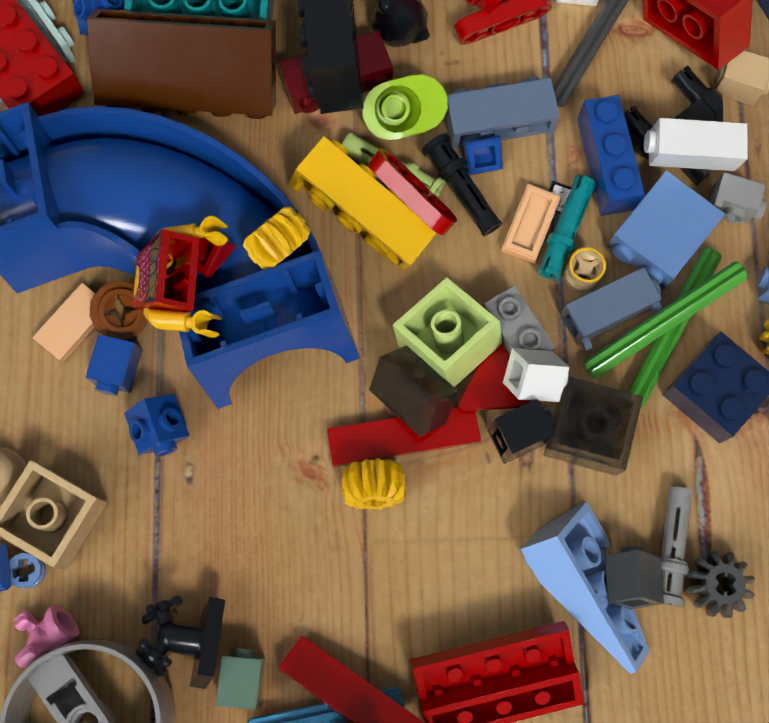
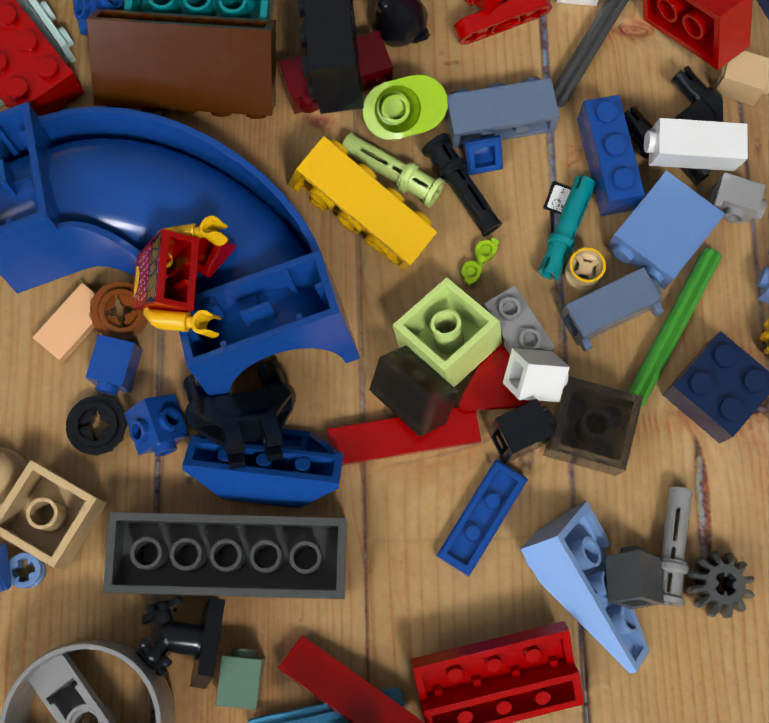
bright pink piece [14,605,80,668] -> none
yellow gear [243,206,310,270] -> none
yellow gear [341,458,406,511] -> none
beam [368,148,457,235] -> none
light nougat tile [501,184,561,264] -> none
bright green axle [583,261,747,379] -> none
none -> black gear [66,396,128,456]
none -> dark grey brick [103,512,348,600]
none -> blue wedge [182,428,344,508]
none -> black connector [183,361,296,469]
none -> blue tile [436,459,528,577]
none -> lime piece [460,238,499,287]

